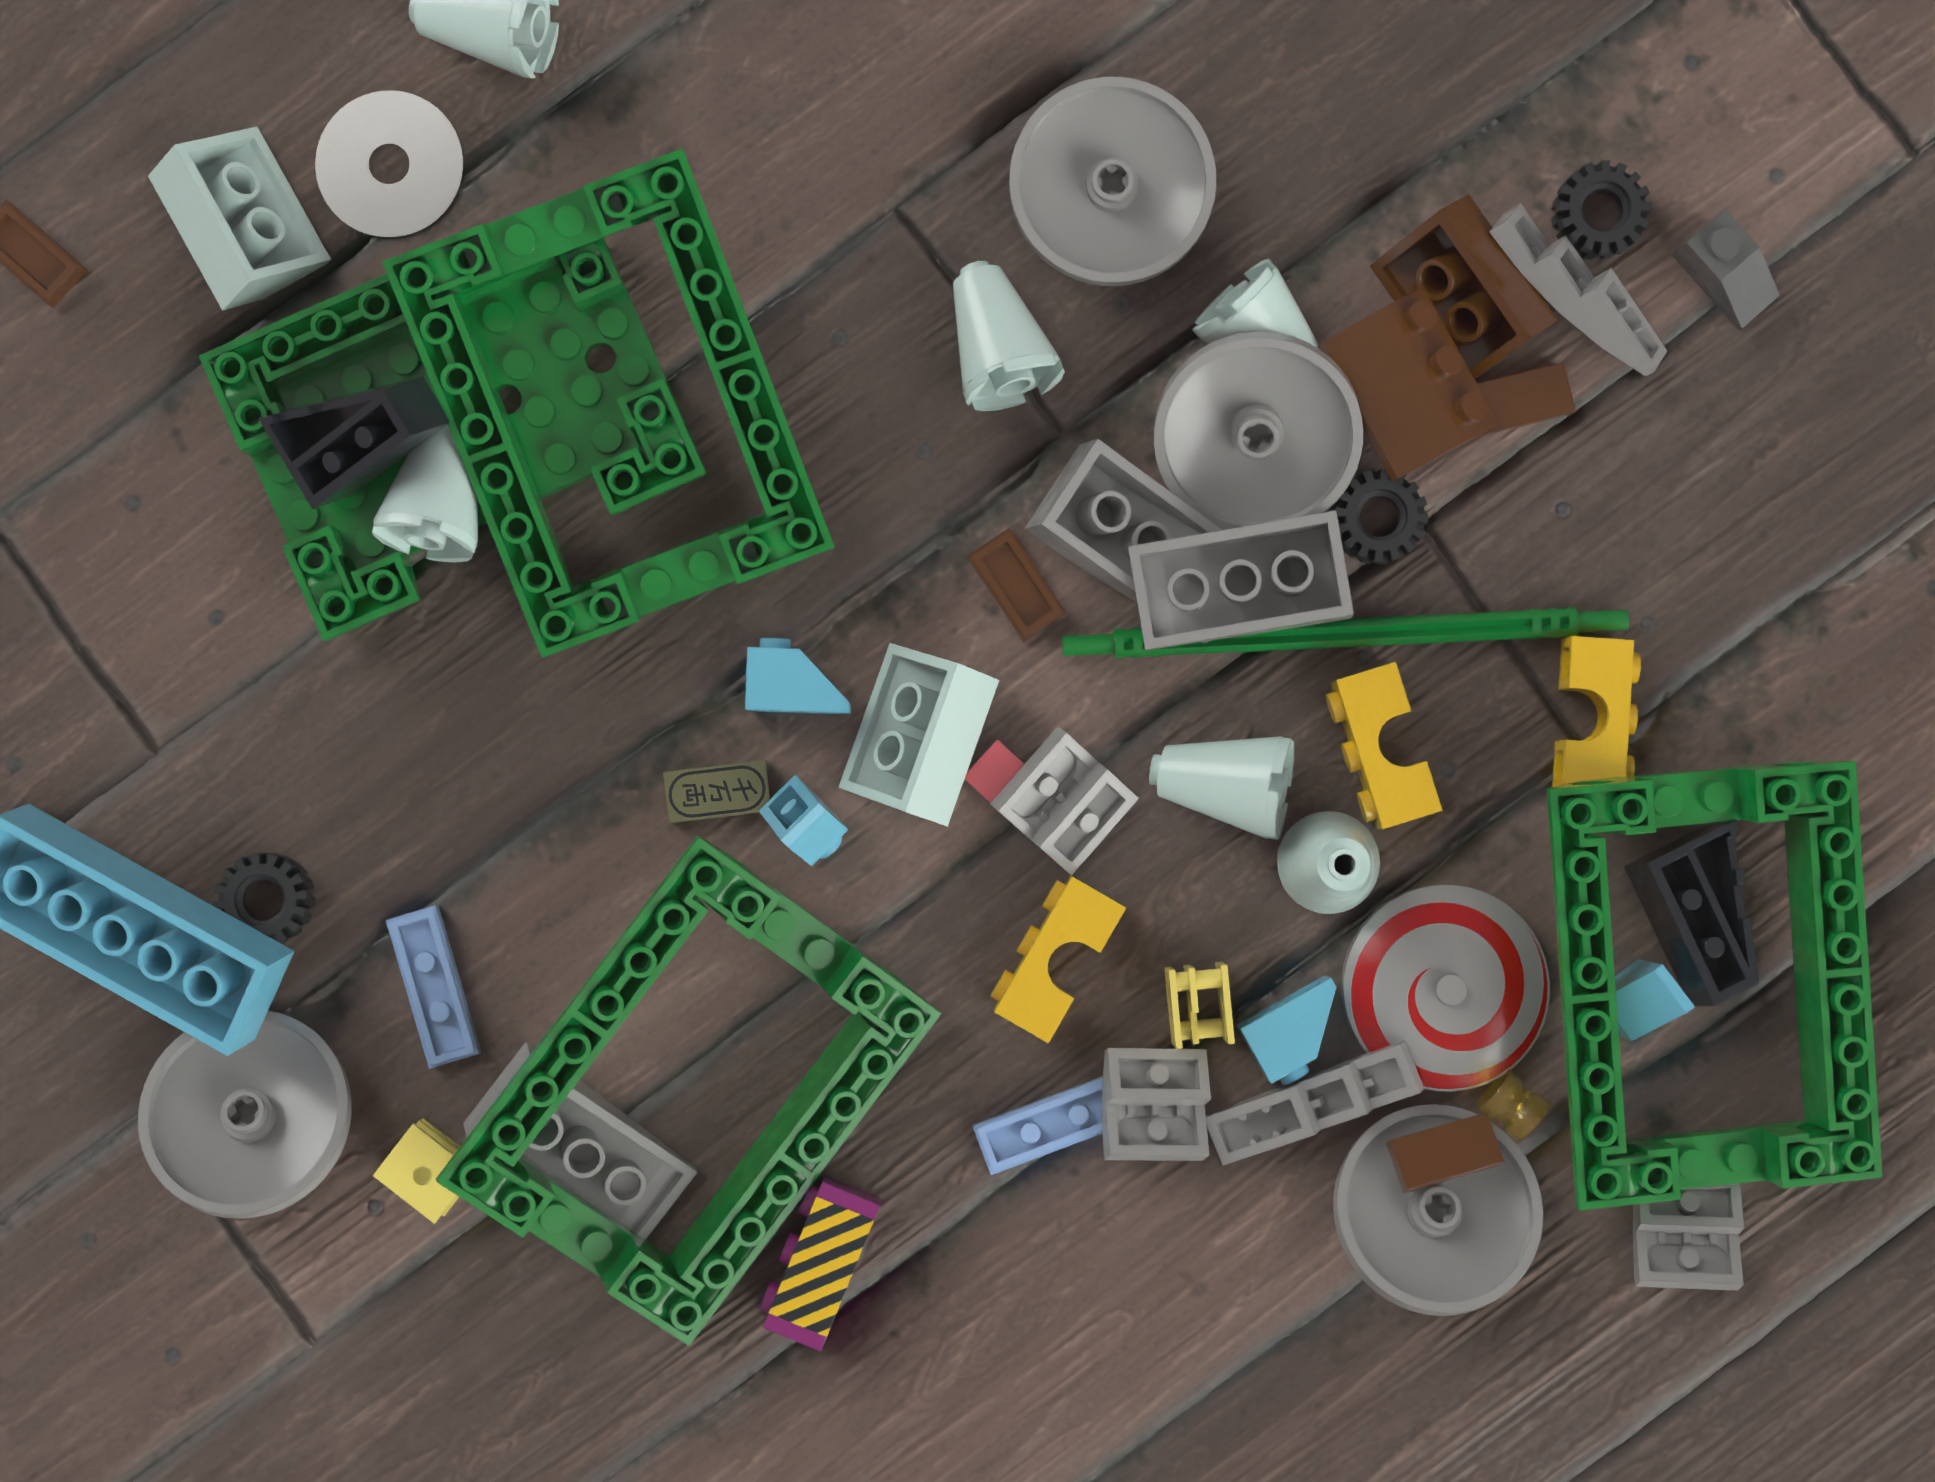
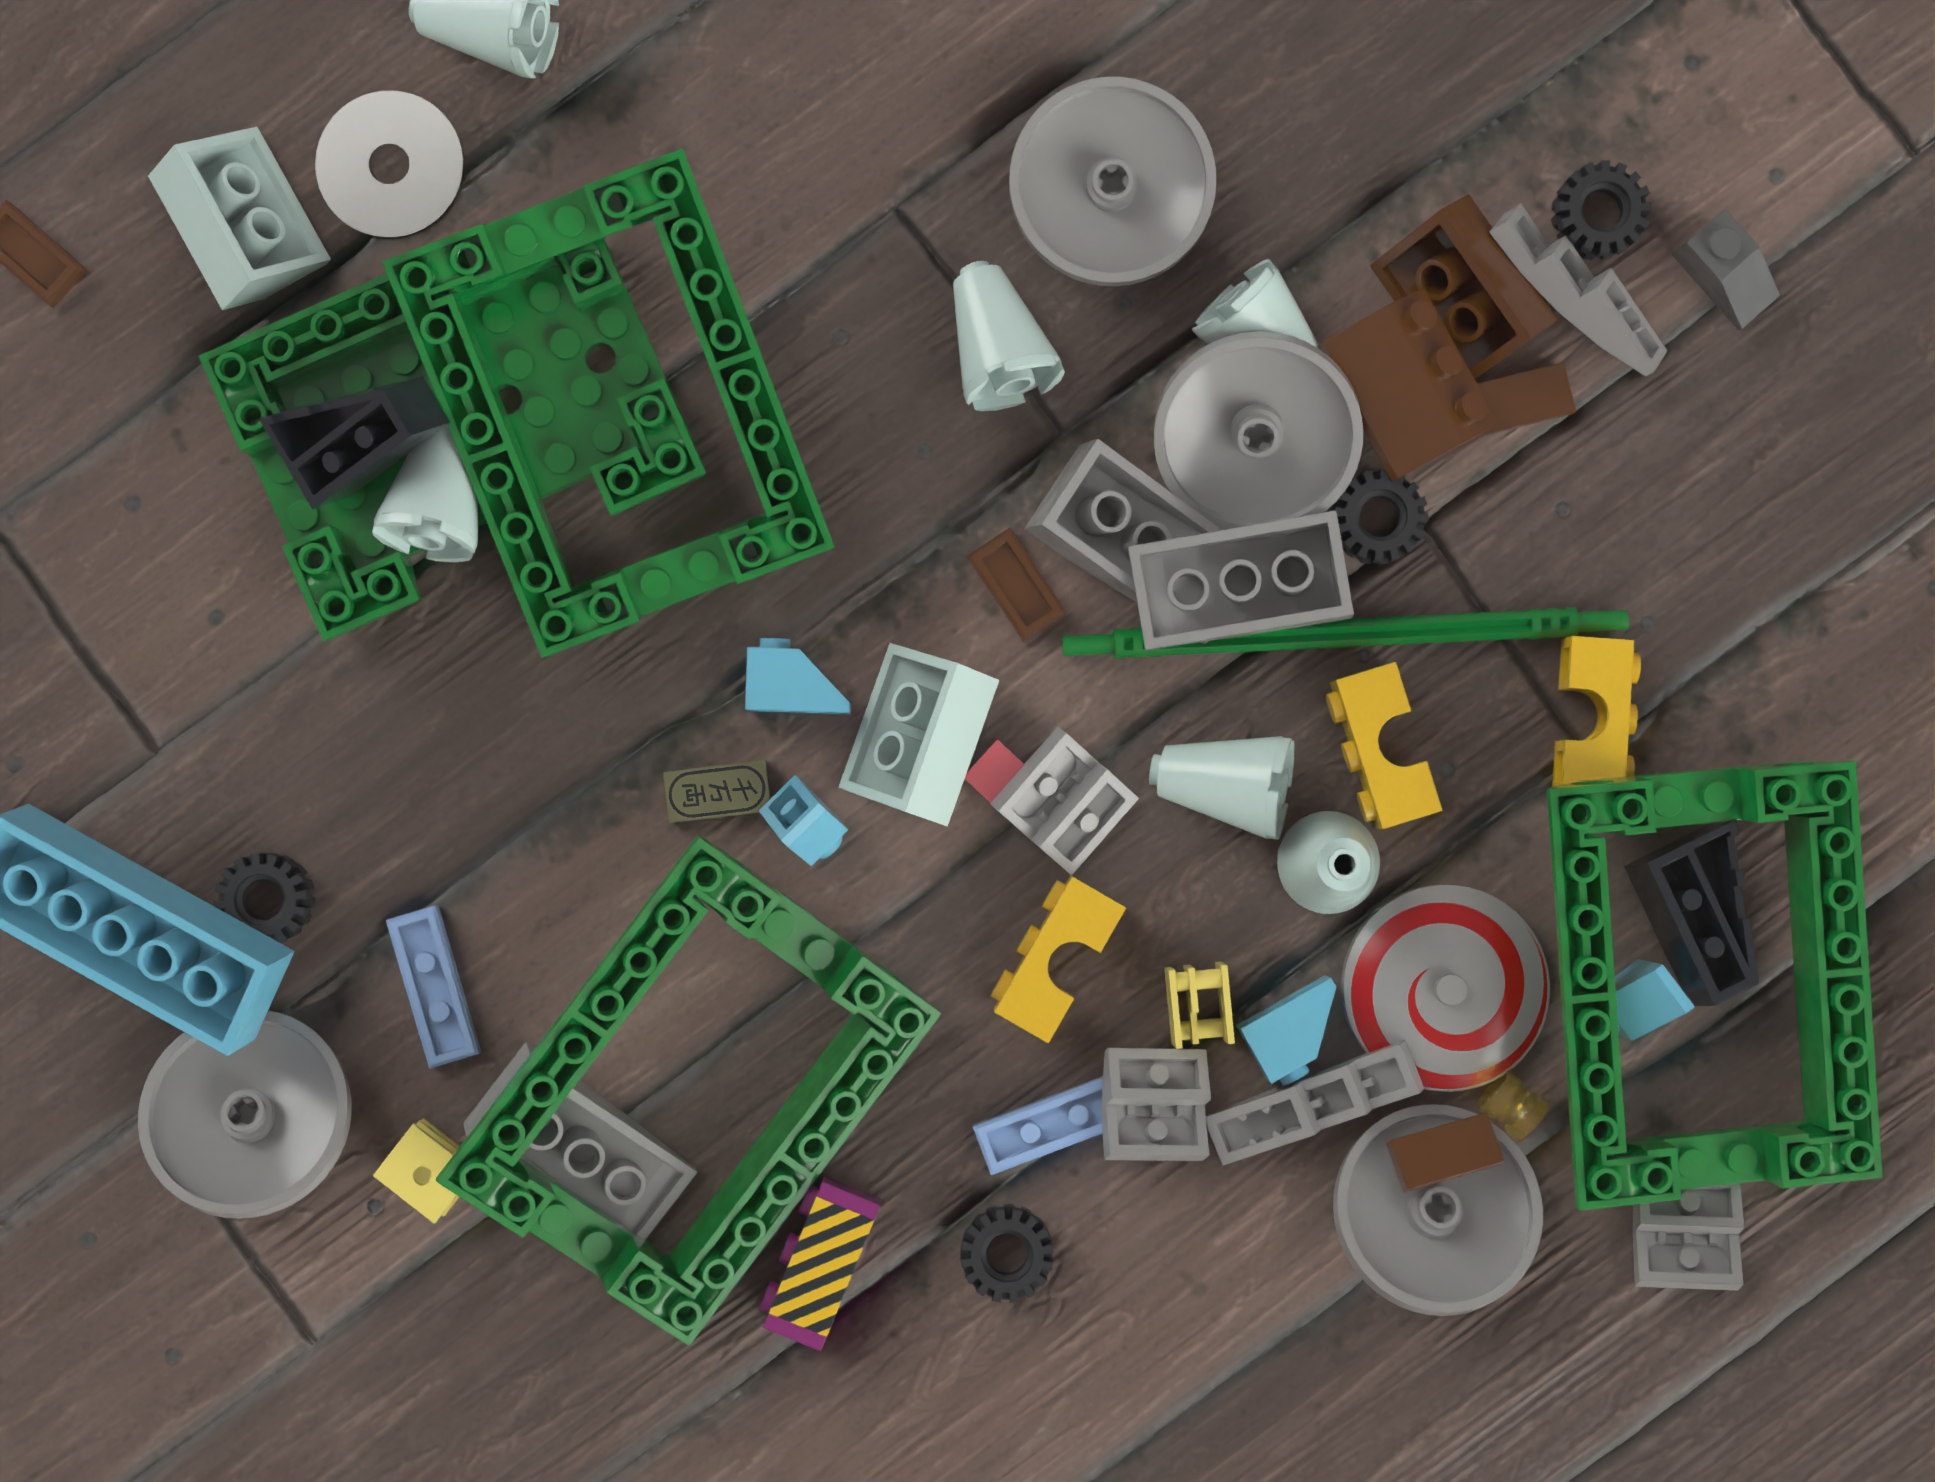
none -> black tyre [960,1204,1054,1303]

